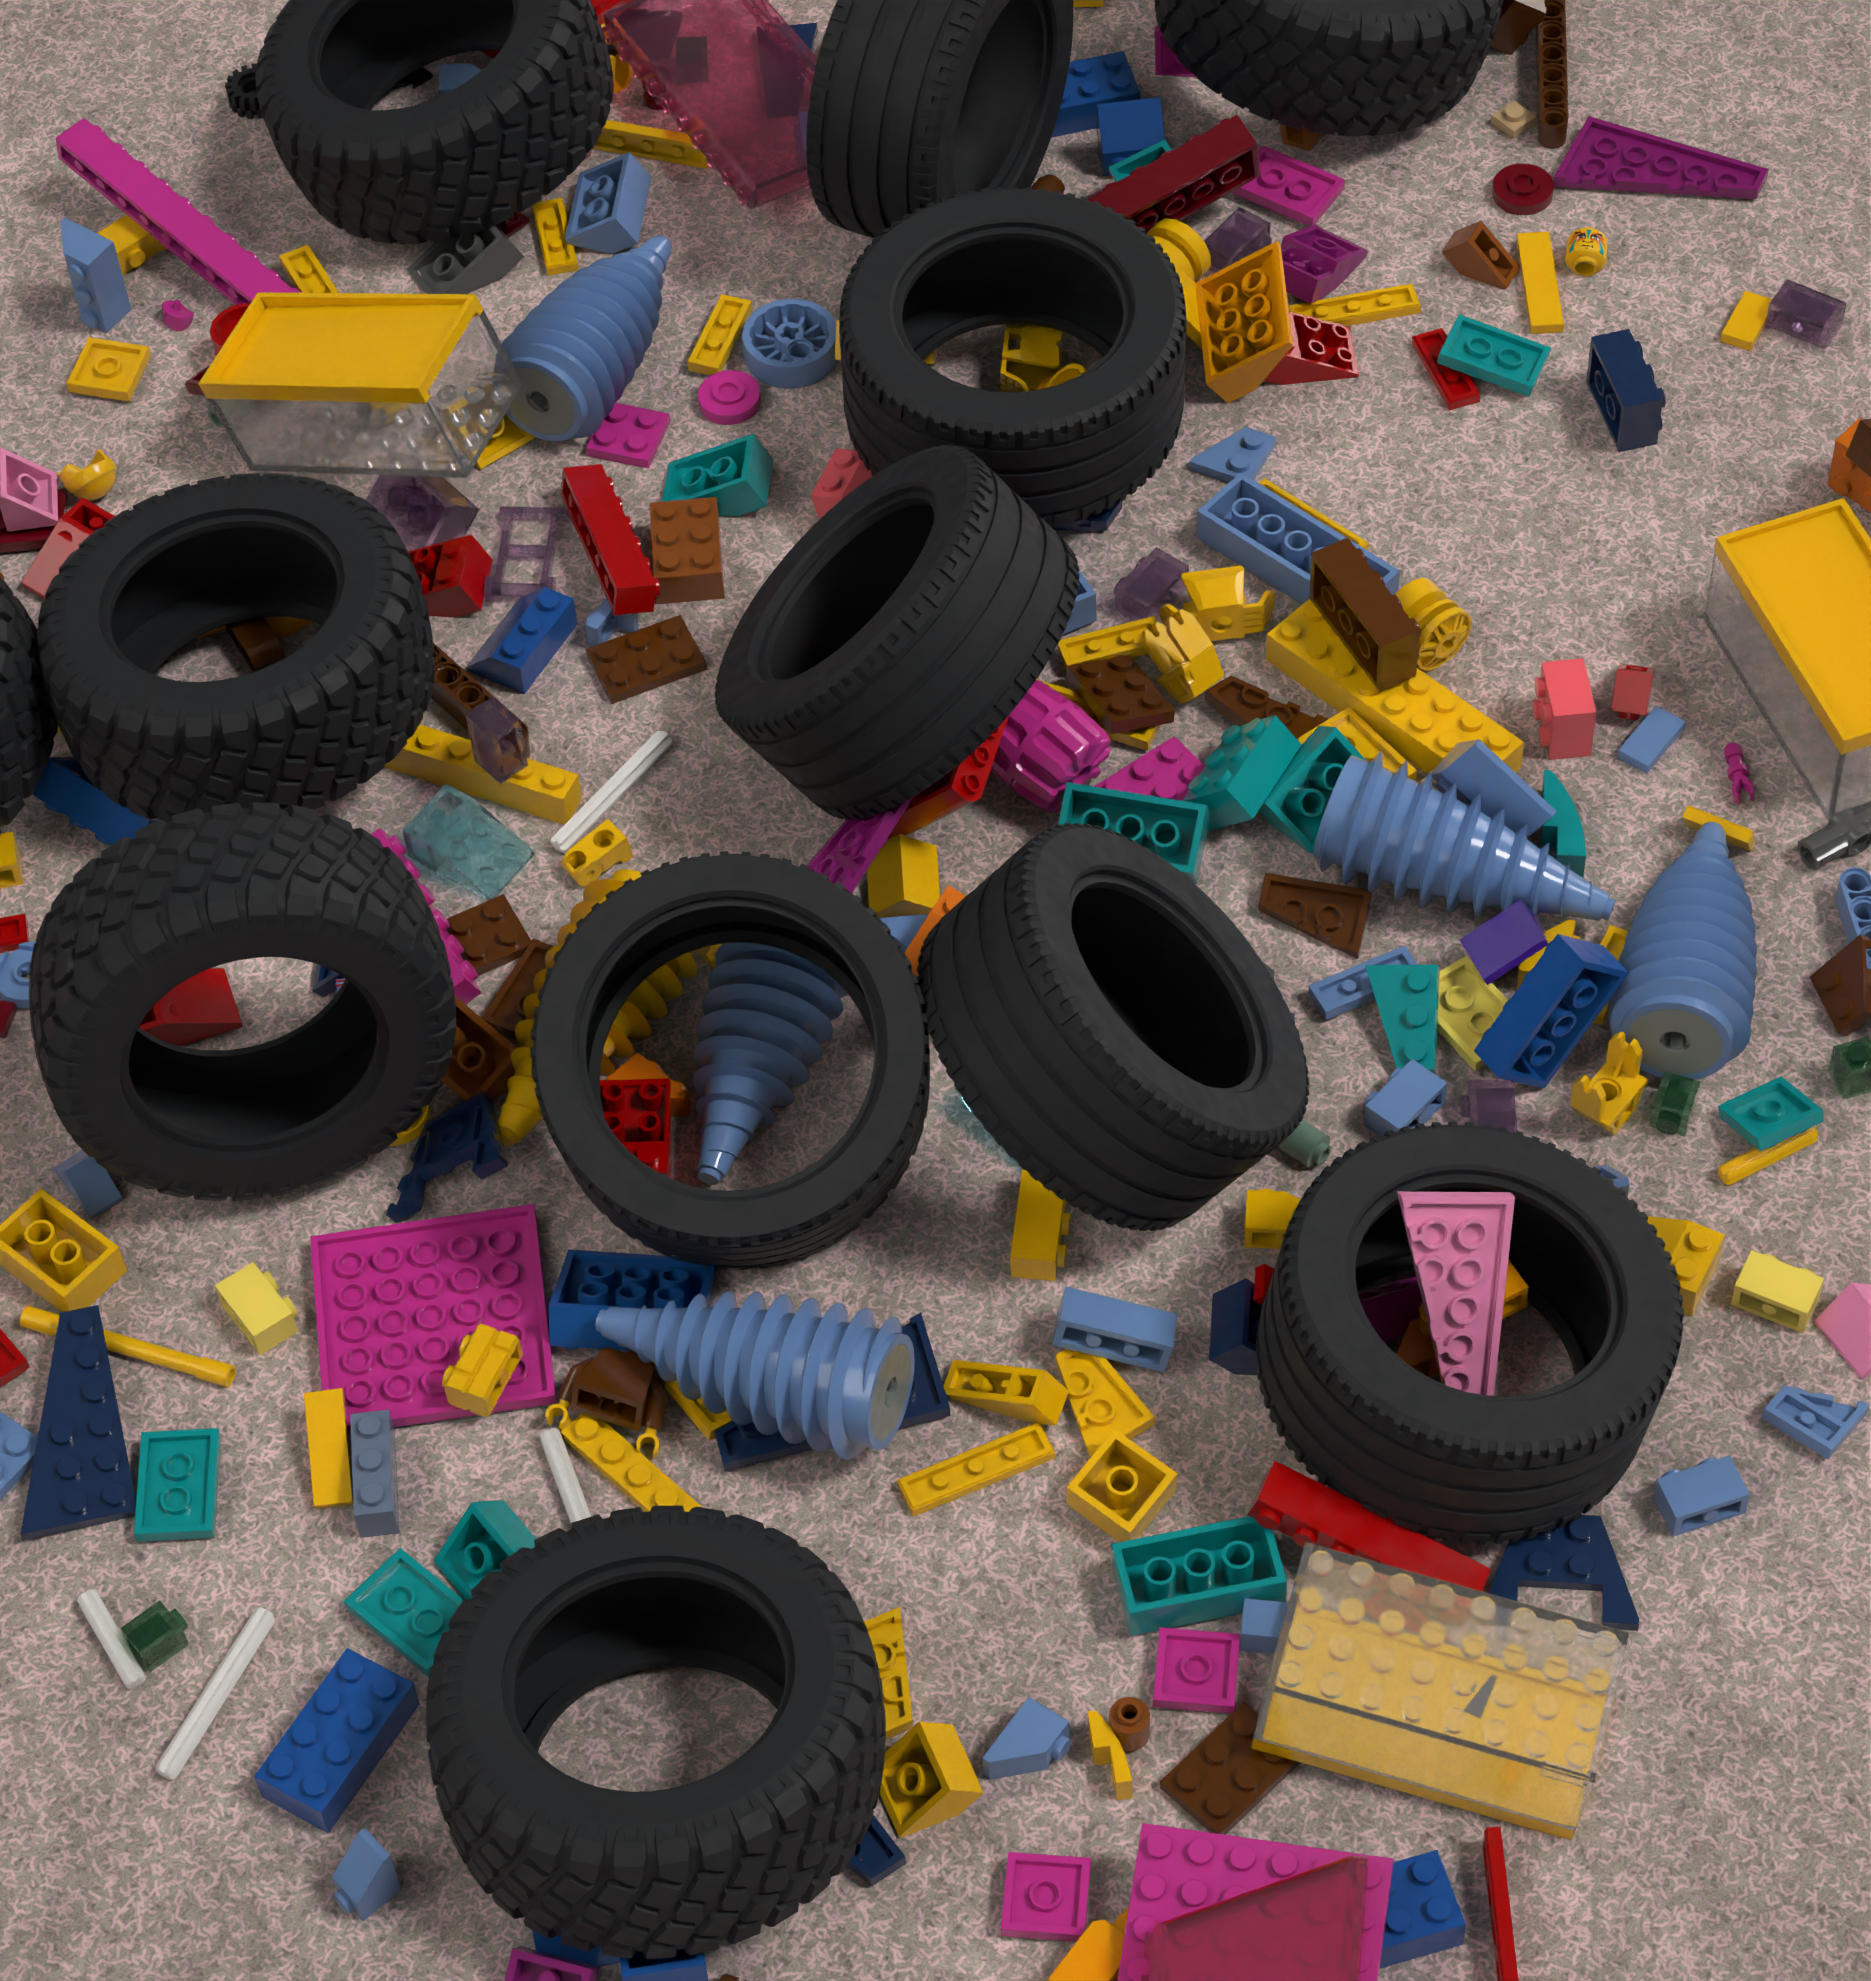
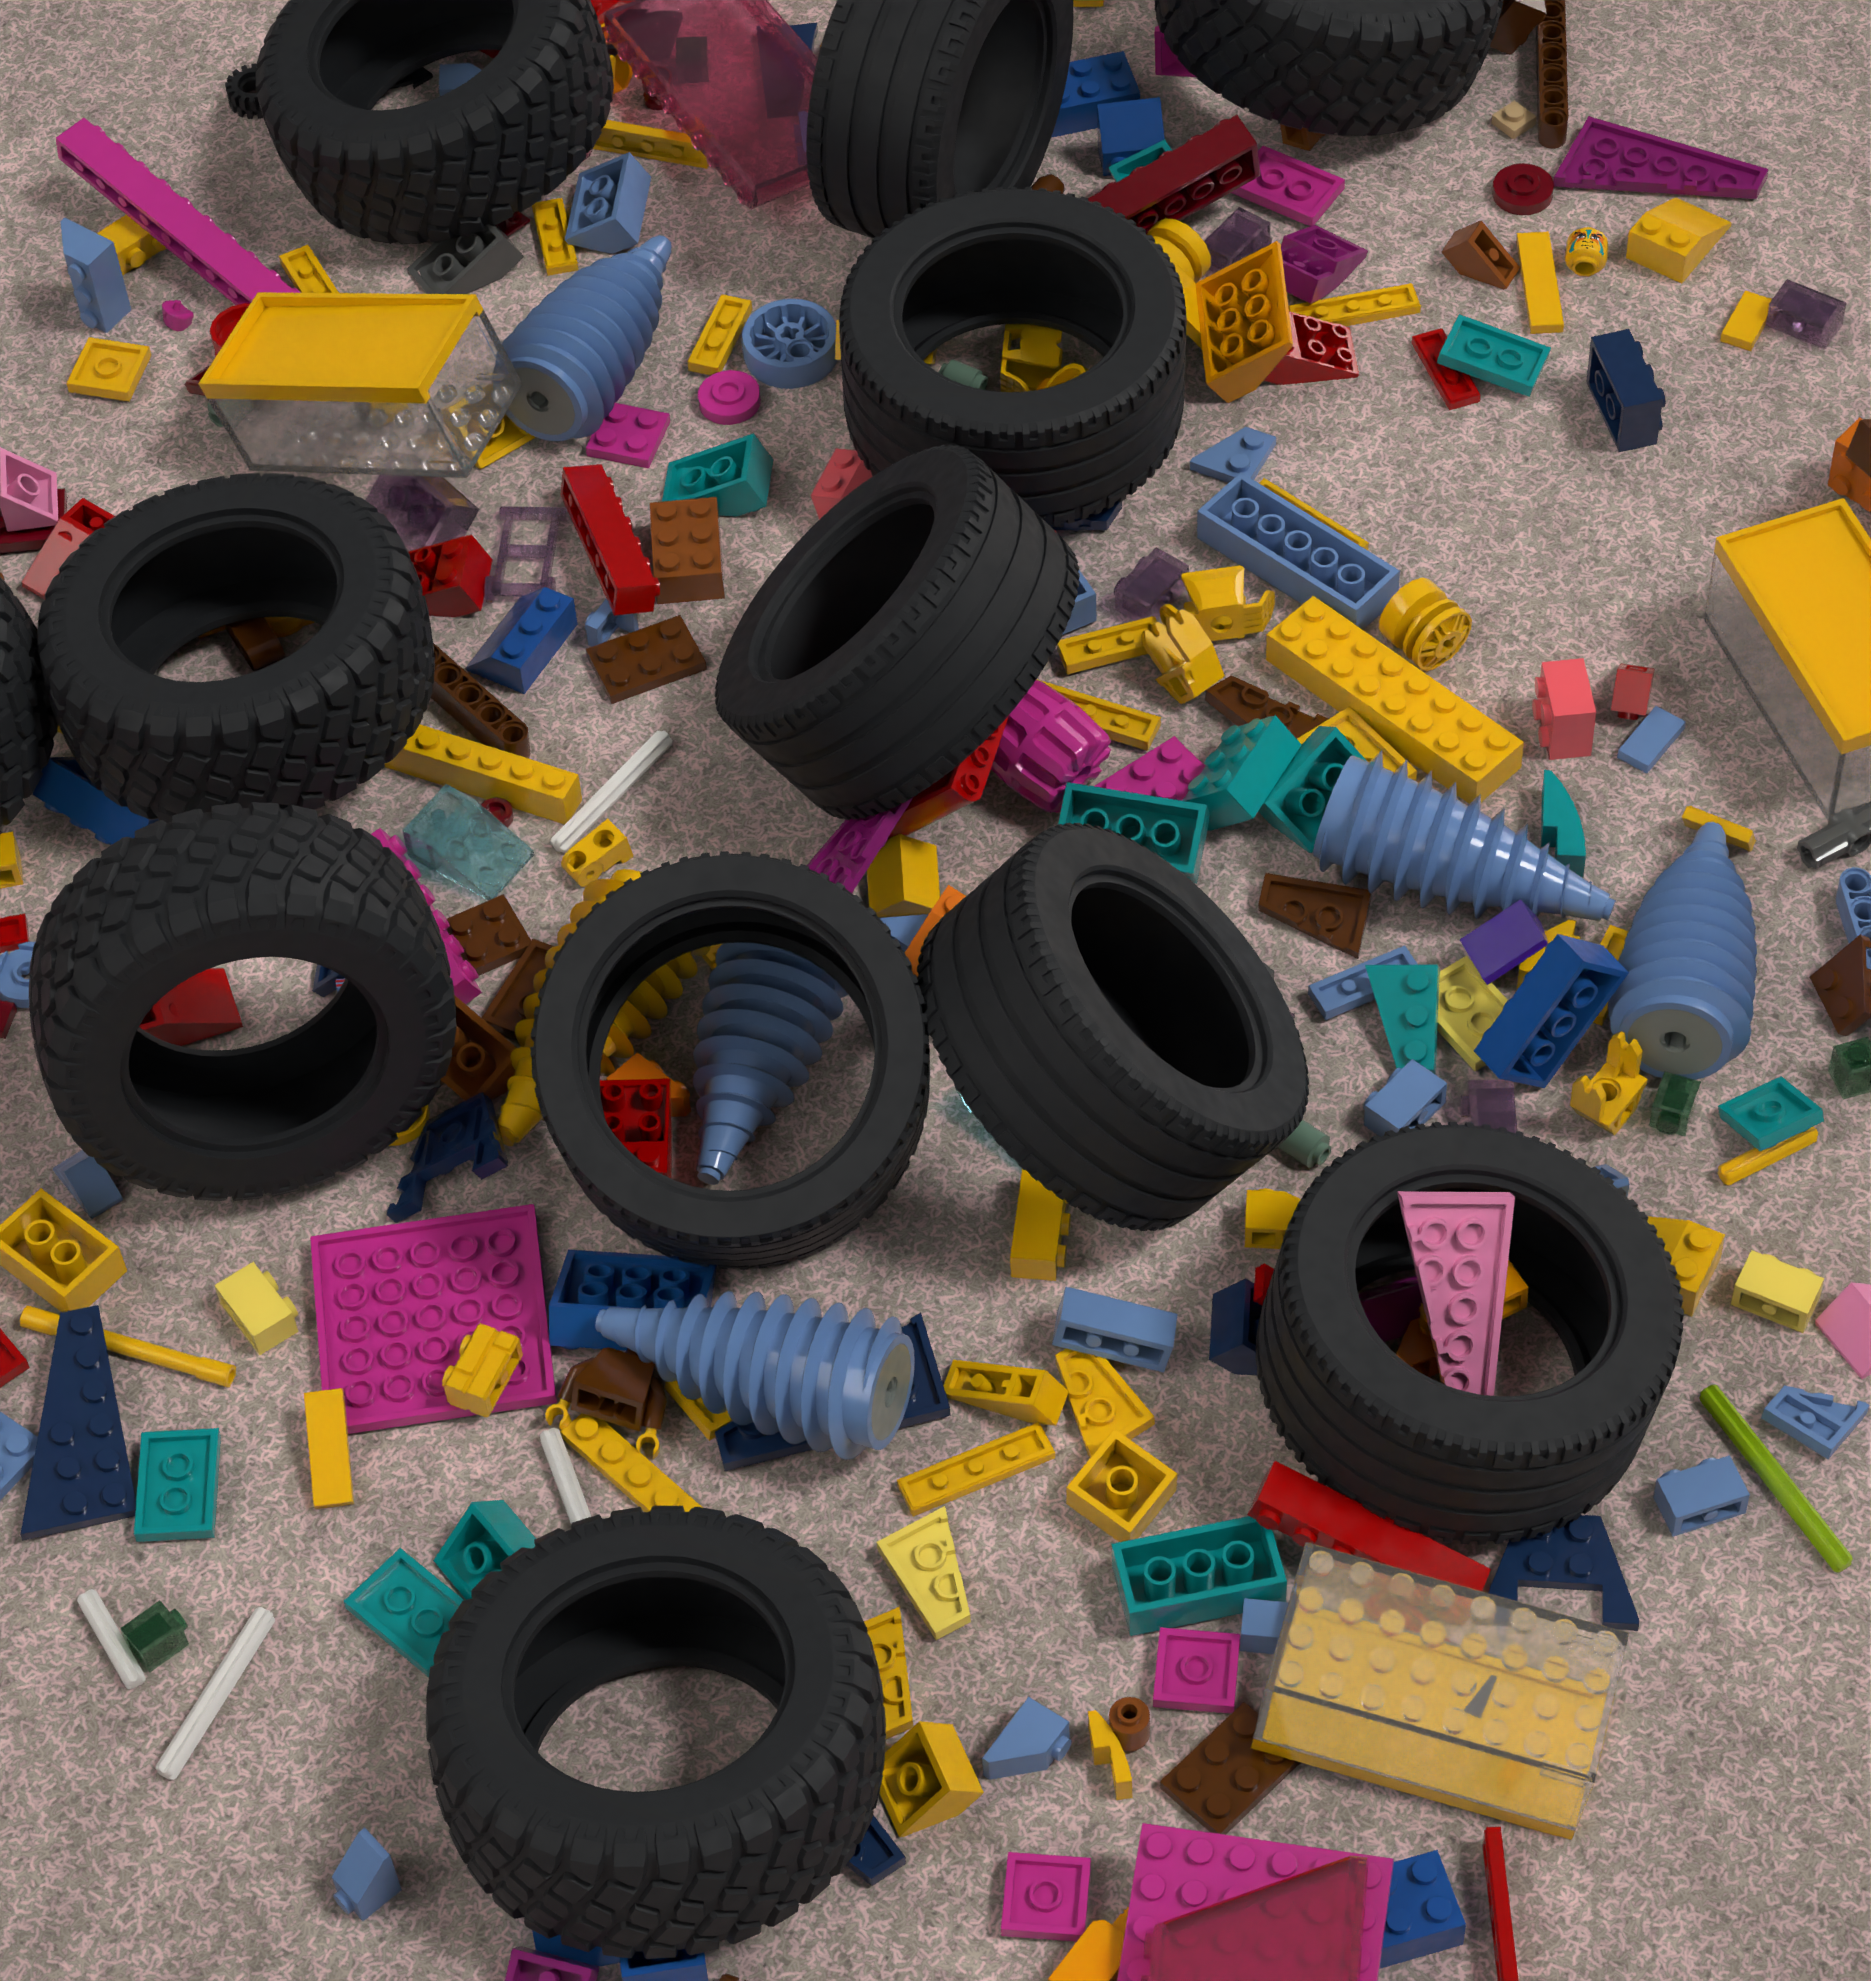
yellow hat [56,449,117,501] -> none
blue brick [254,1648,420,1834] -> none
sand blue brick [350,1409,400,1538] -> none
brick [466,696,528,784] -> none
reddish brown plate [1066,655,1175,734] -> none
reddish brown brick [1310,537,1421,692] -> none
medium blue slope [1432,739,1557,837] -> none
dark pink piece [1724,742,1755,805] -> none
none -> dark red tile [477,798,514,832]
none -> light yellow wing [876,1506,971,1640]
none -> sand green brick [938,359,988,390]
none -> yellow slope [1626,197,1732,284]
none -> lime axle [1699,1384,1853,1573]

